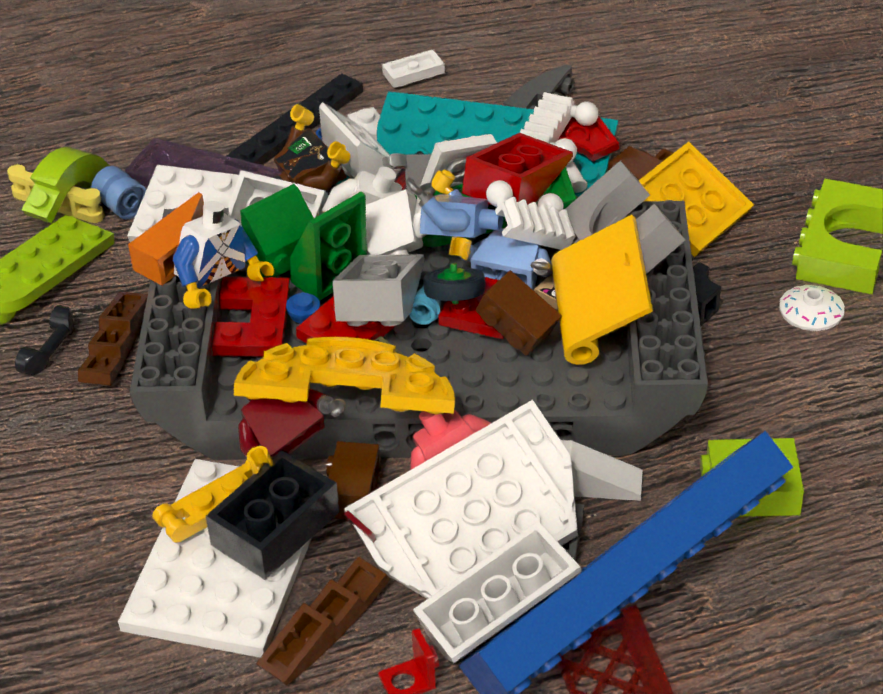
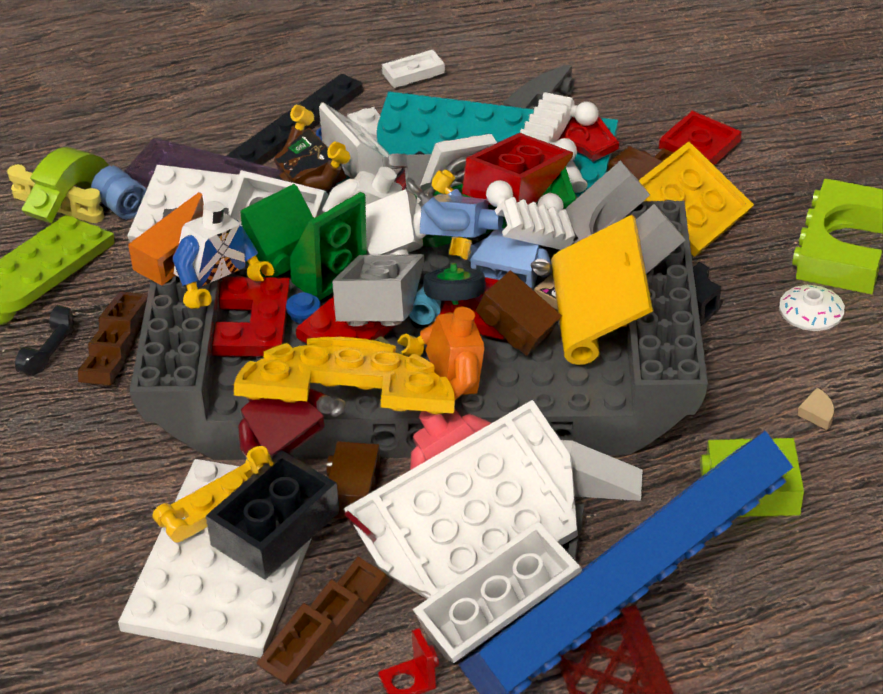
none -> orange torso [397,307,484,400]
none -> red plate [659,111,742,165]
none -> tan tile [798,388,834,430]

